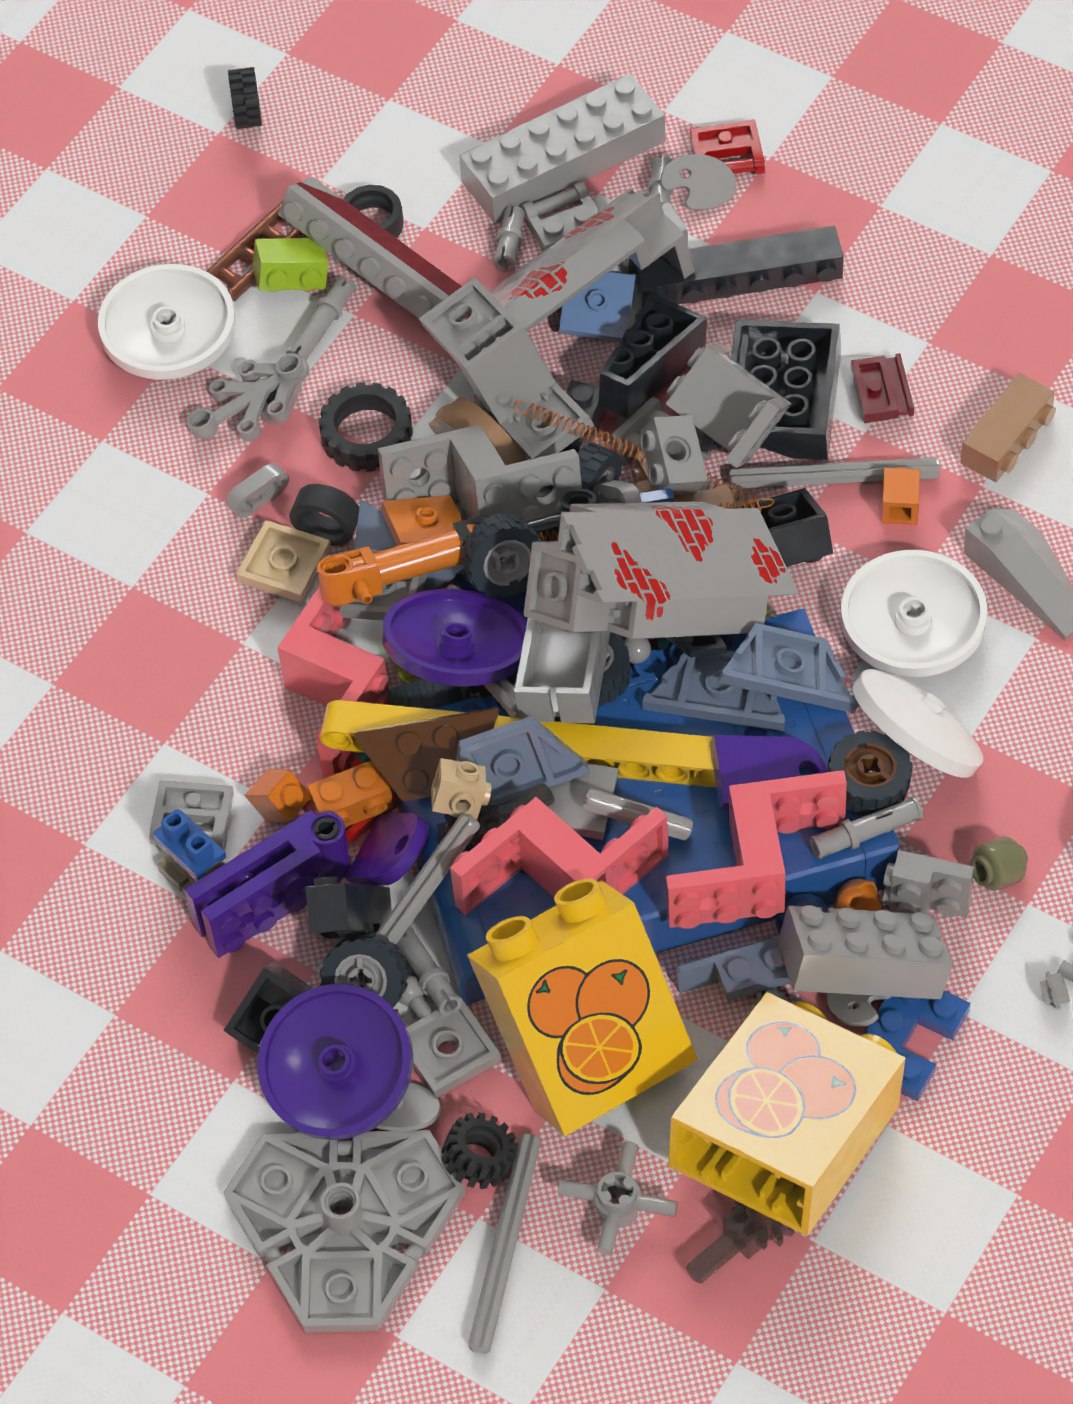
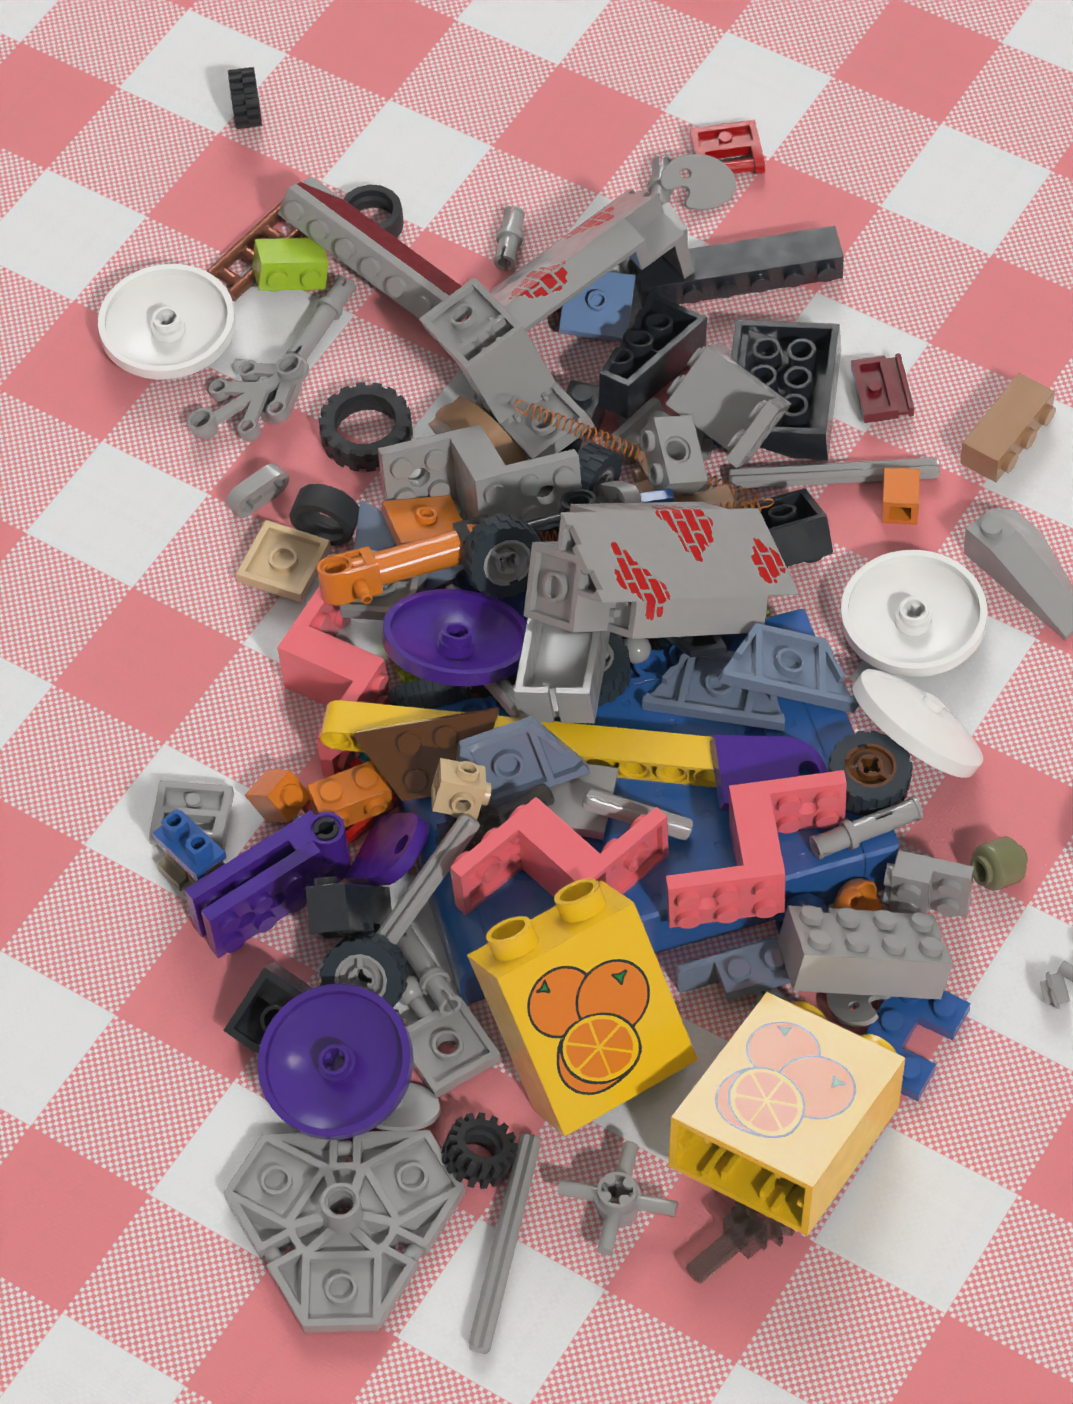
light grey brick [459,73,666,224] -> none
light grey plate [521,182,599,251] -> none

